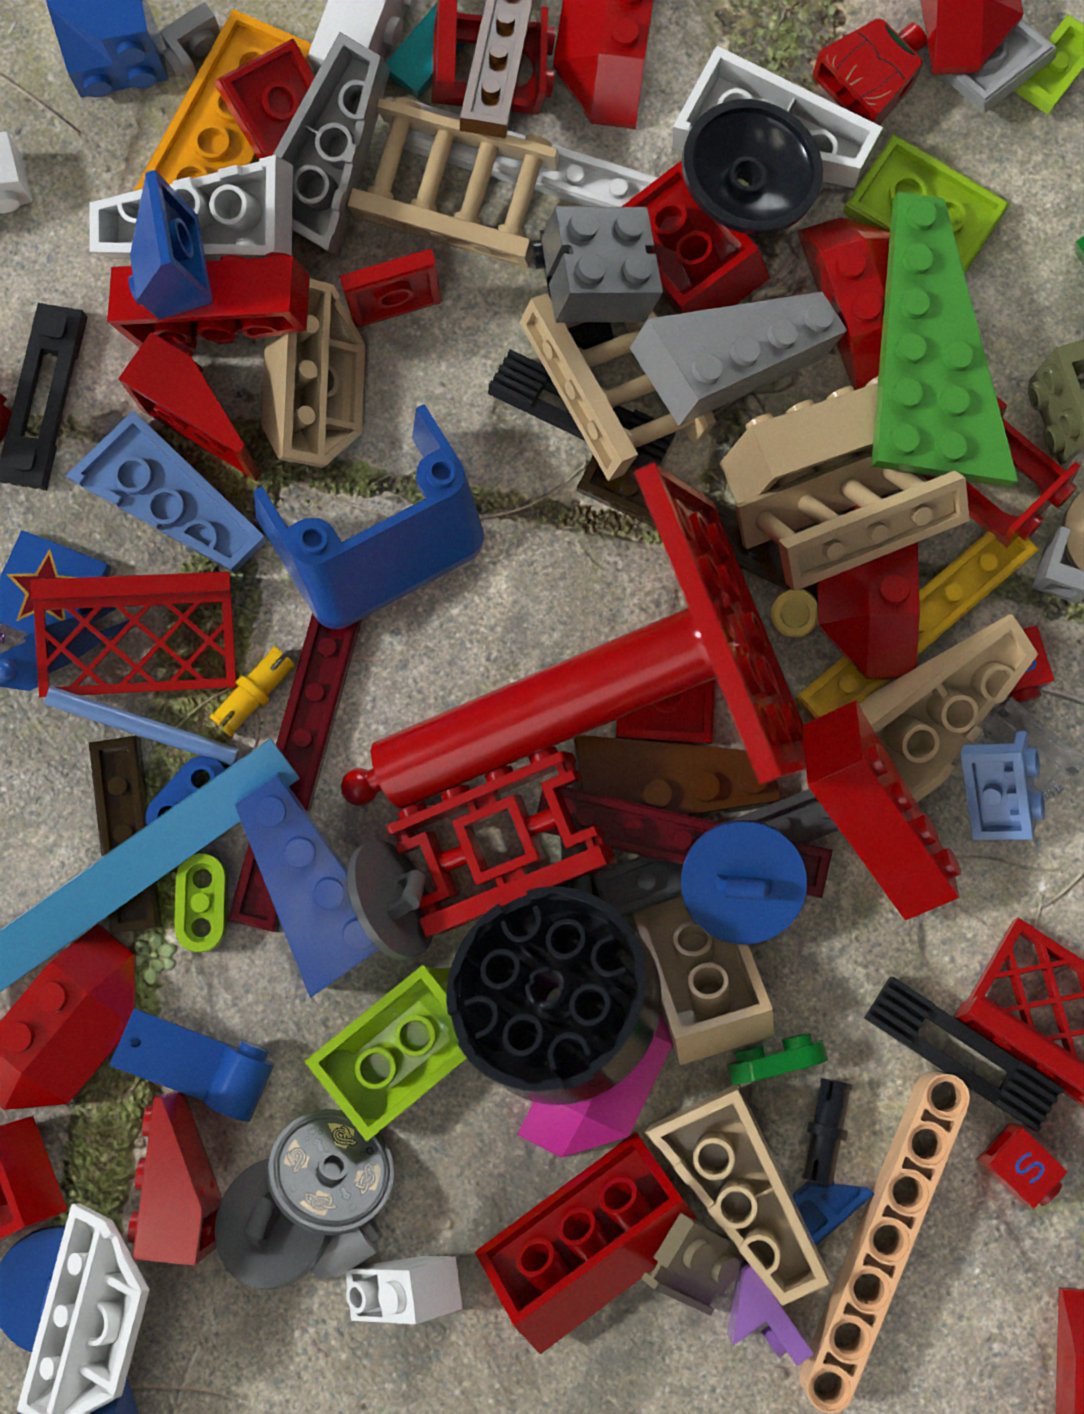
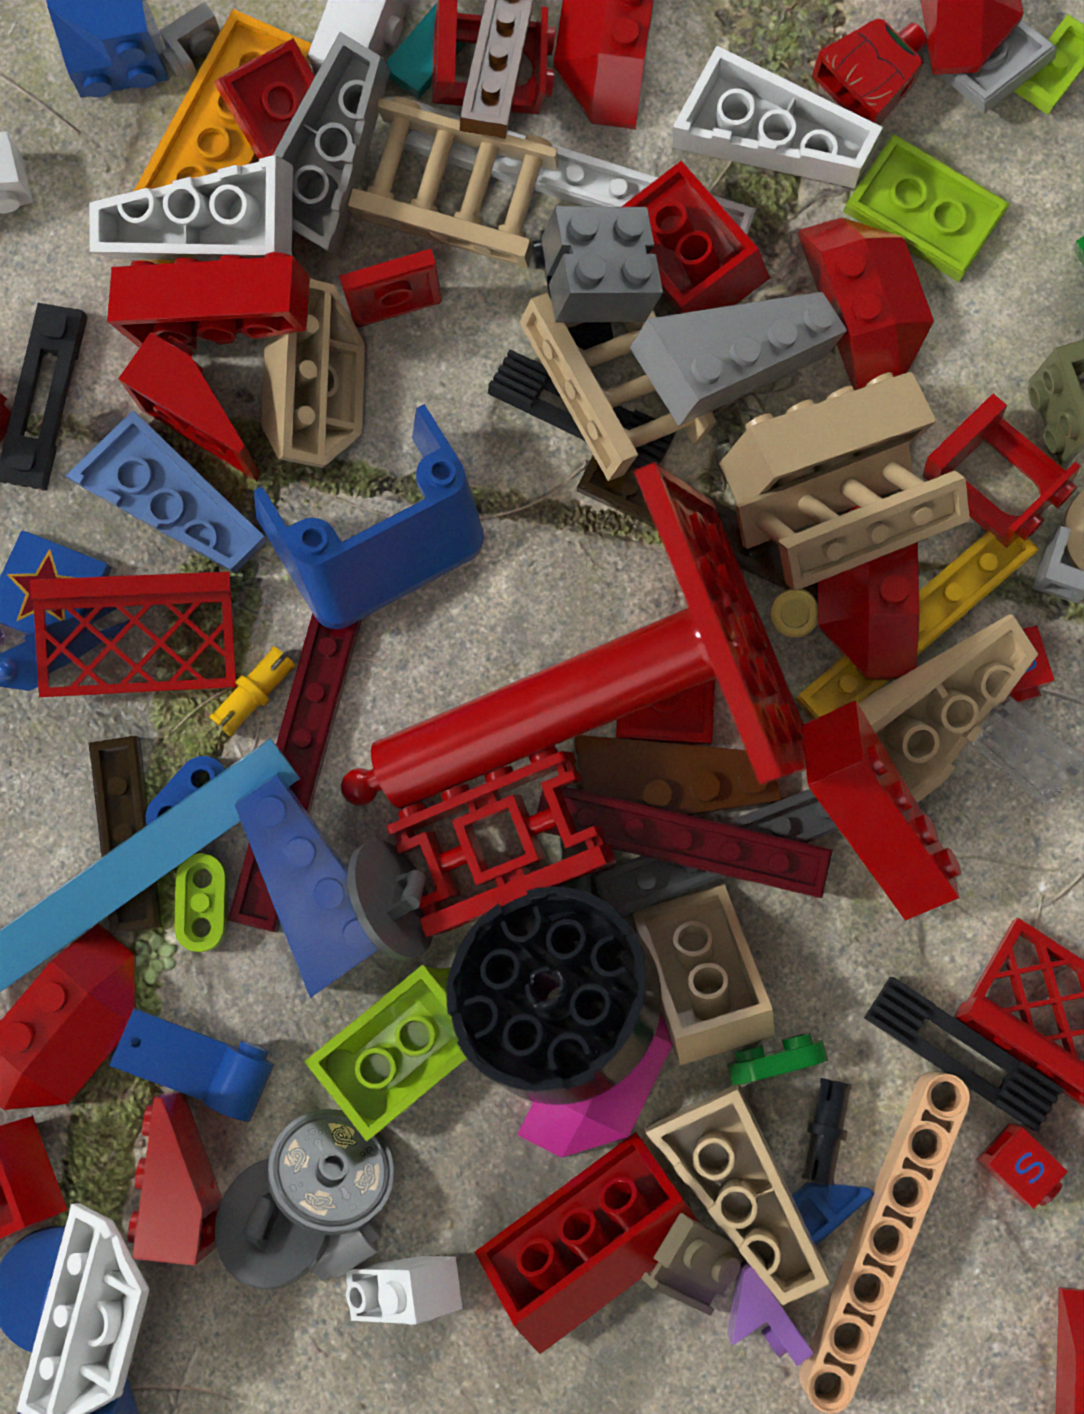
medium blue bar [44,686,238,766] -> none
blue slope [129,170,213,319] -> none
blue shield [681,820,807,944] -> none
black dish [682,99,823,235] -> none
bright green wing [871,191,1018,488] -> none
medium blue bracket [960,731,1045,840] -> none

